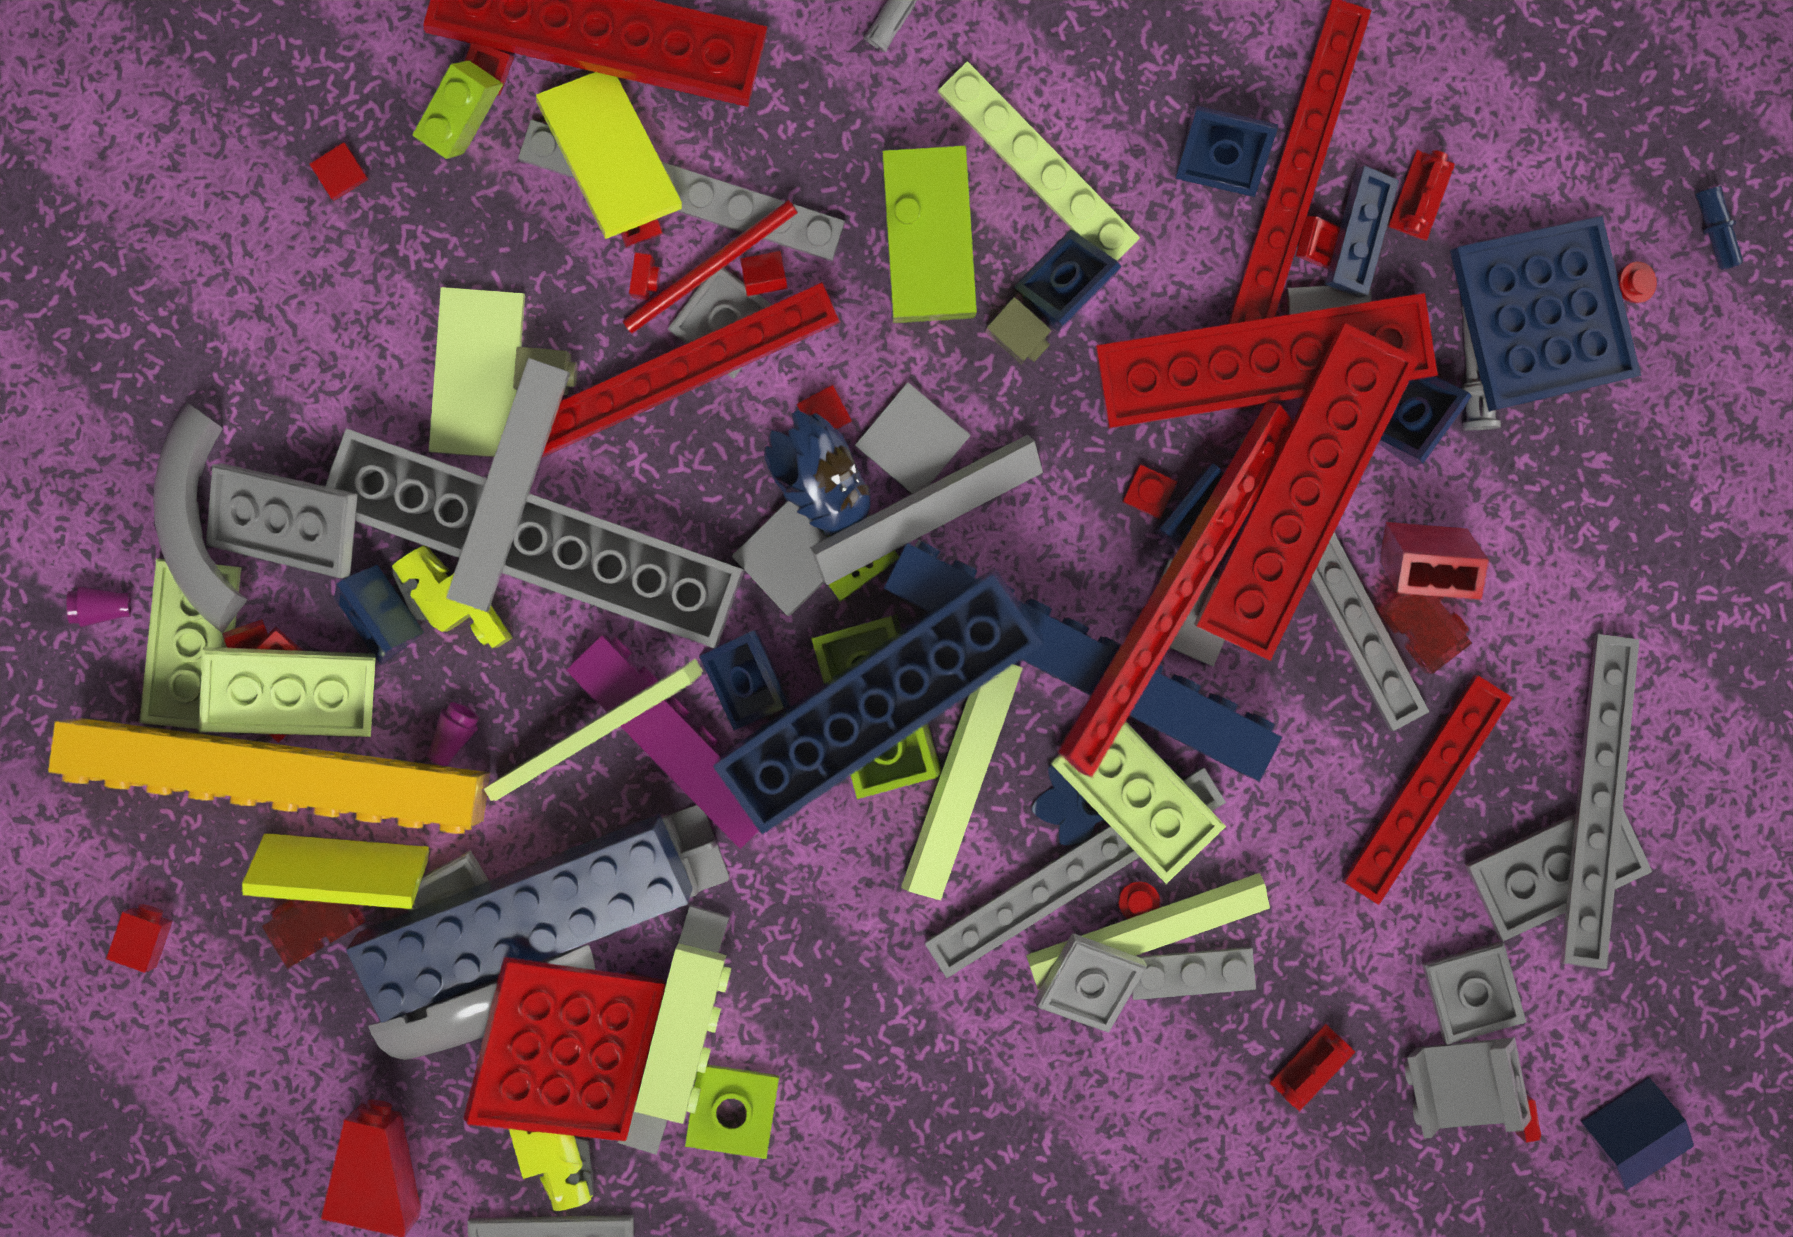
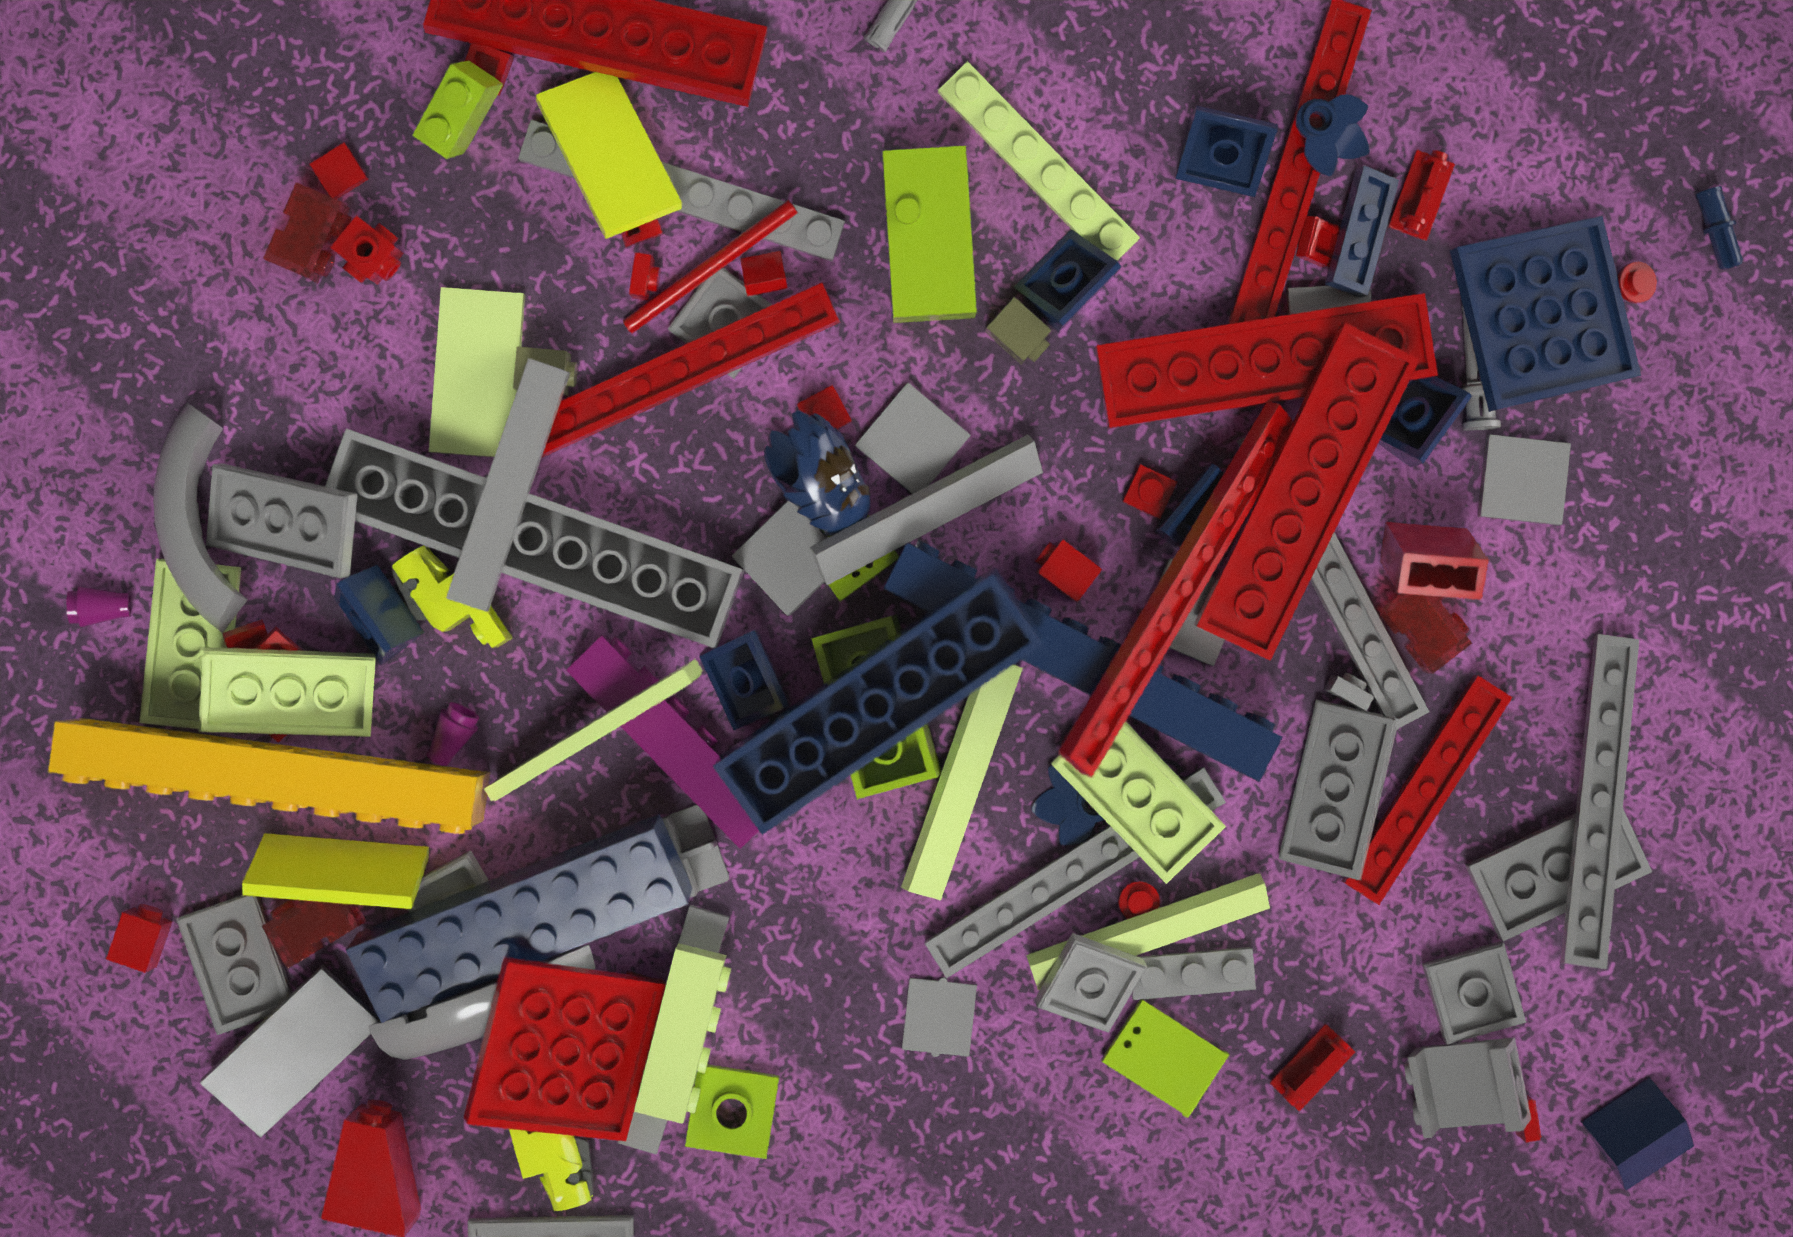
none -> light grey tile [176,895,292,1035]
none -> light grey tile [200,964,380,1138]
none -> clear red brick [263,182,352,284]
none -> red brick [330,215,404,285]
none -> light grey piece [902,977,977,1057]
none -> red brick [1035,539,1102,603]
none -> lime container [1101,999,1229,1118]
none -> light grey tile [1278,699,1399,880]
none -> dark blue plate [1296,94,1370,177]
none -> light grey plate [1324,672,1375,711]
none -> light grey tile [1478,435,1571,525]

